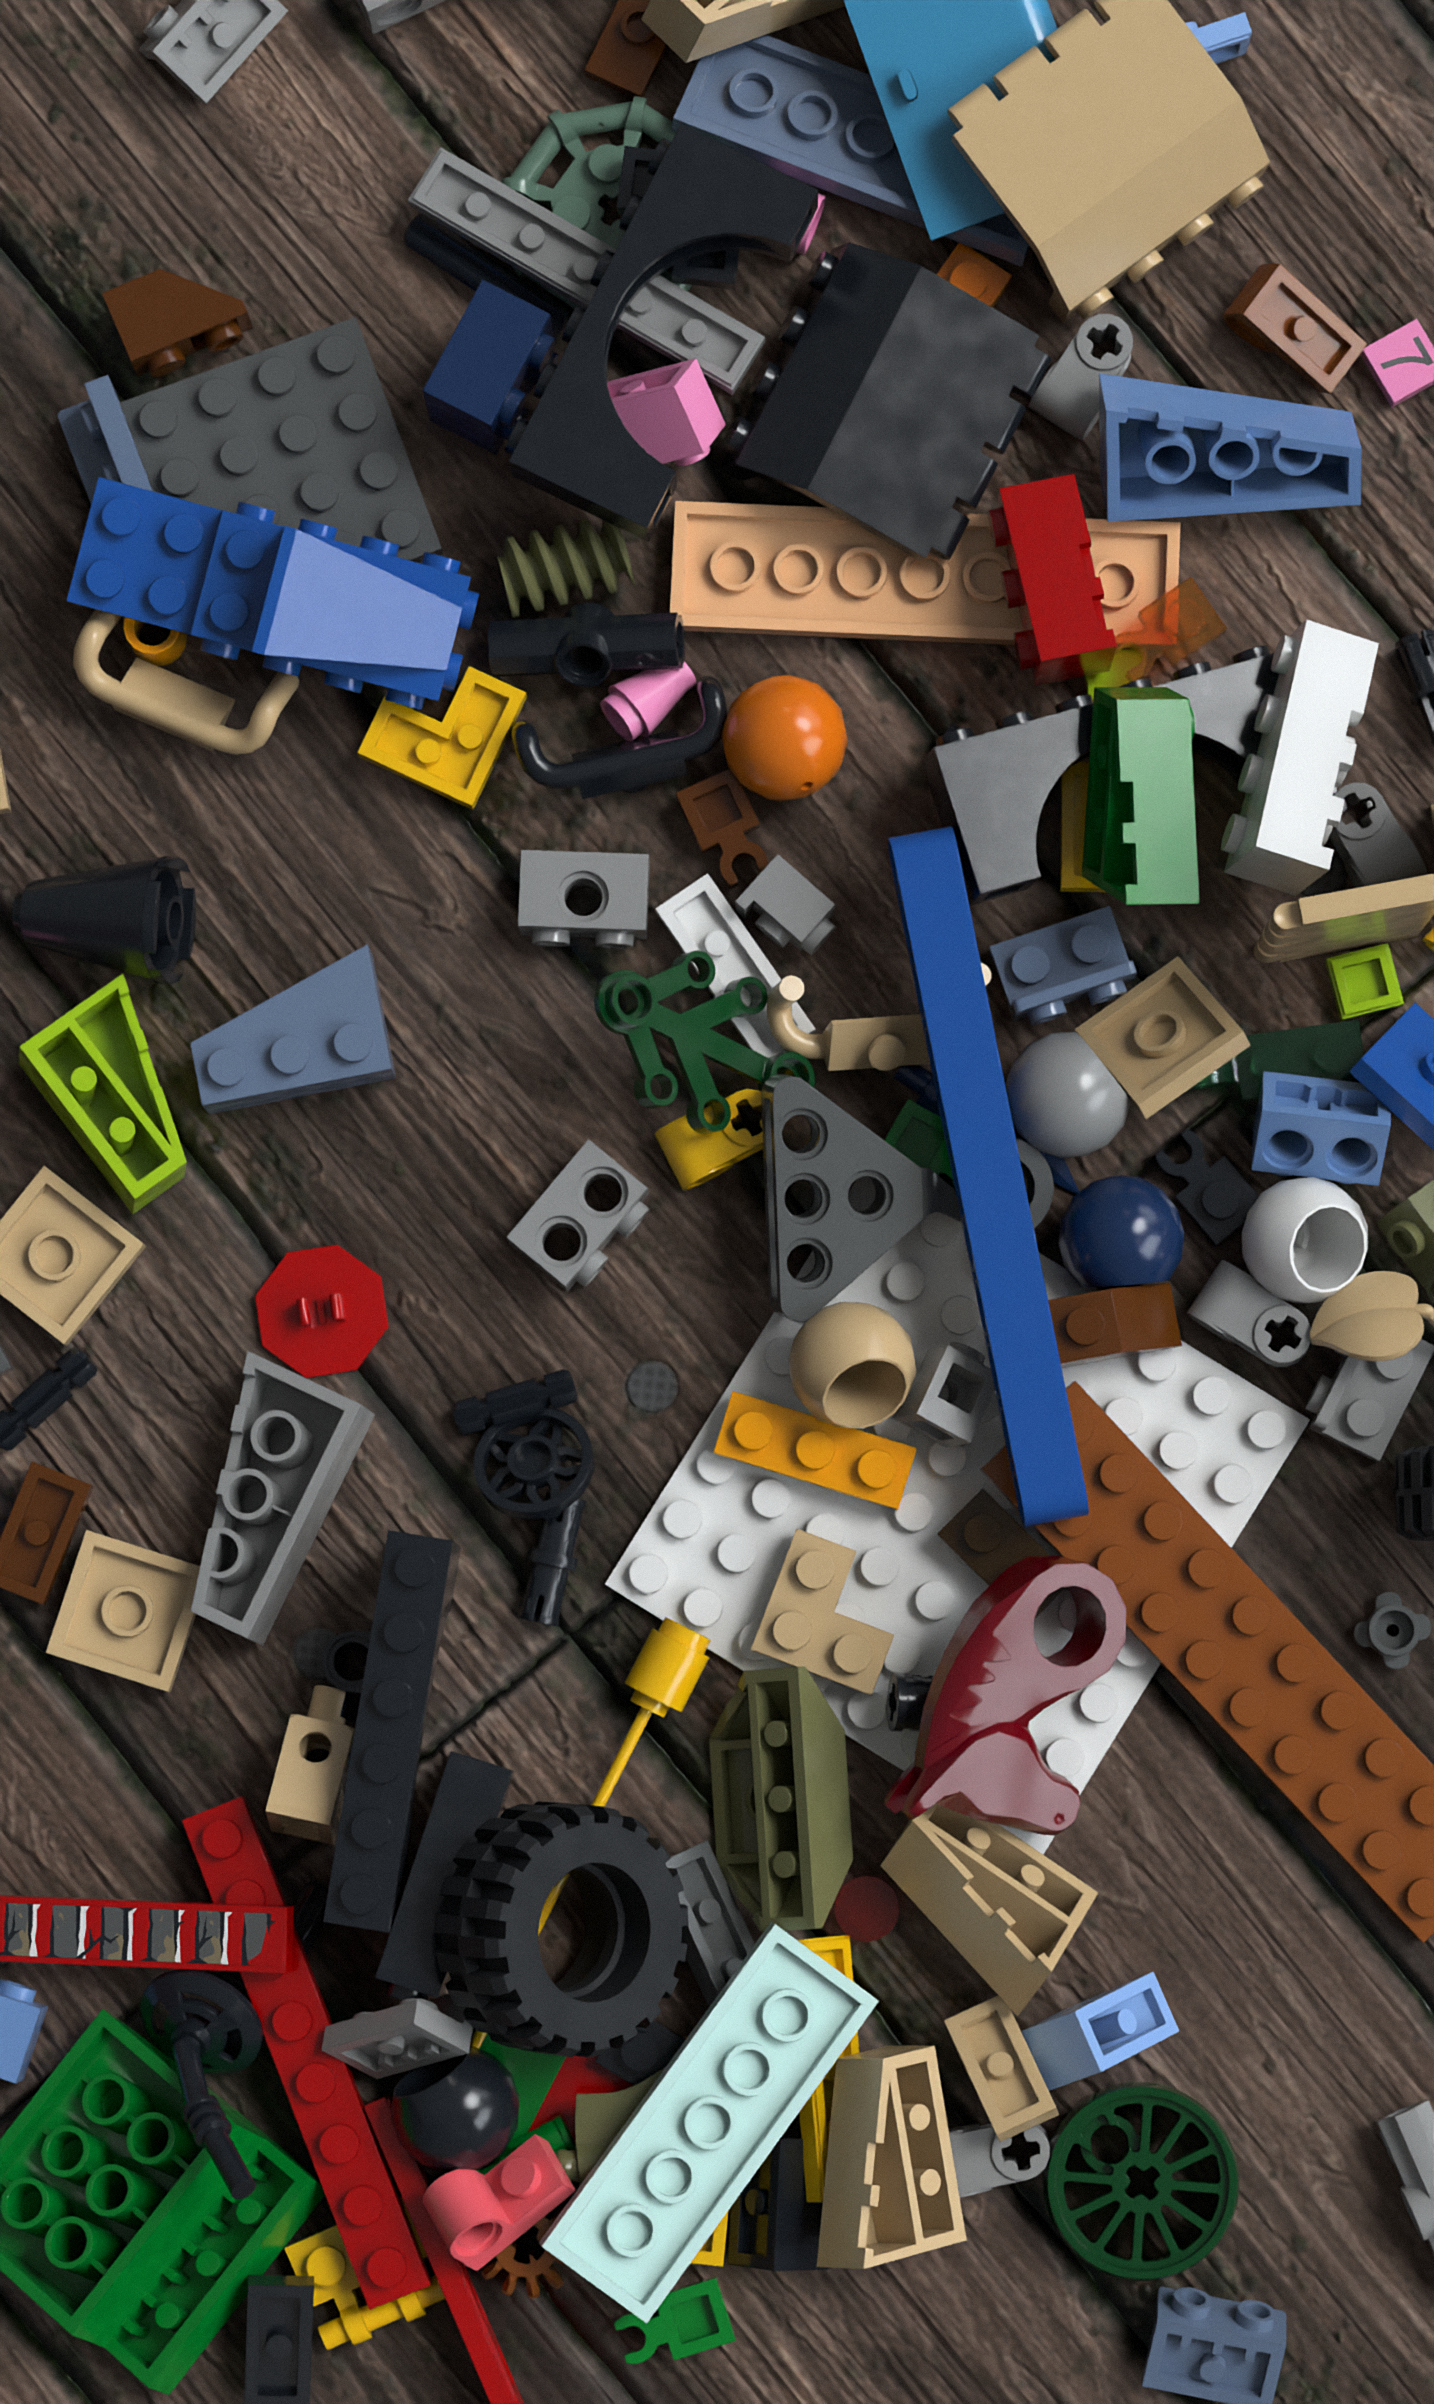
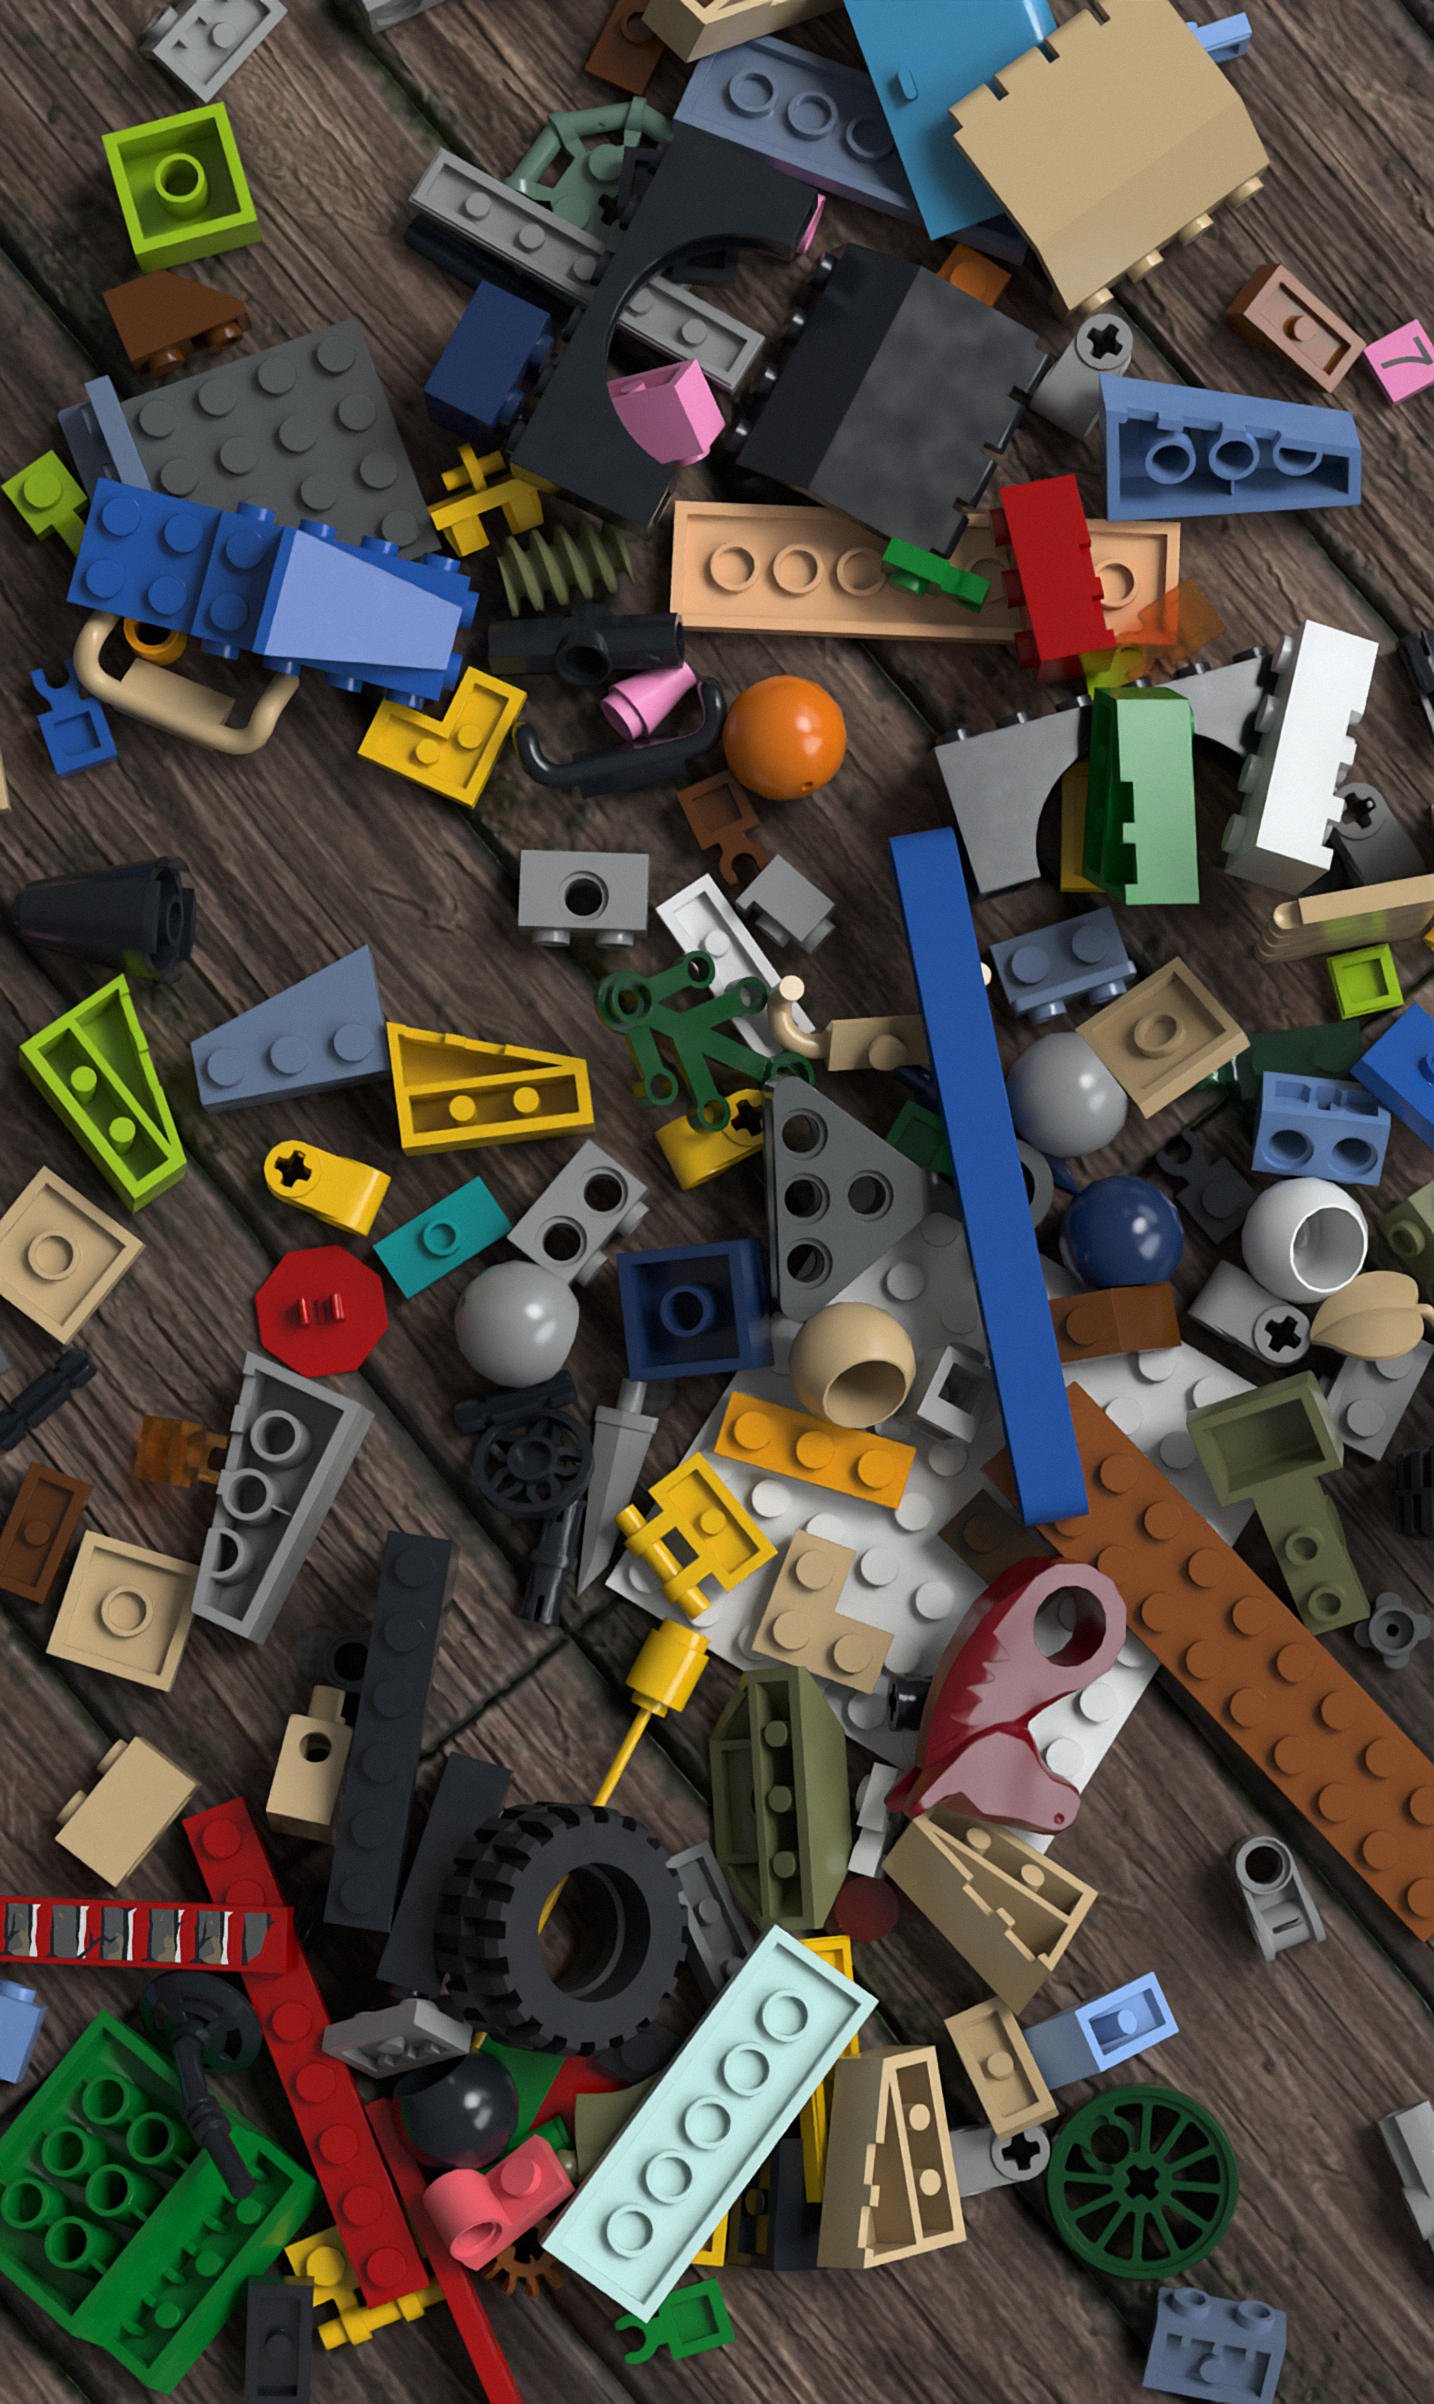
none -> lime plate [1,449,91,558]
none -> blue plate [30,657,120,779]
none -> tan brick [55,1736,202,1887]
none -> lime brick [102,102,264,274]
none -> clear orange plate [132,1415,228,1488]
none -> yellow piece [264,1140,391,1237]
none -> teal plate [372,1176,514,1301]
none -> yellow wedge [386,1022,596,1157]
none -> yellow hips [427,443,544,557]
none -> light grey helmet [454,1260,579,1388]
none -> light grey bar [577,1378,659,1597]
none -> yellow plate [613,1451,778,1621]
none -> dark blue brick [616,1238,775,1382]
none -> white plate [847,1762,906,1880]
none -> green plate [881,536,992,614]
none -> olive plate [1186,1370,1370,1636]
none -> light grey piece [1229,1833,1326,1963]

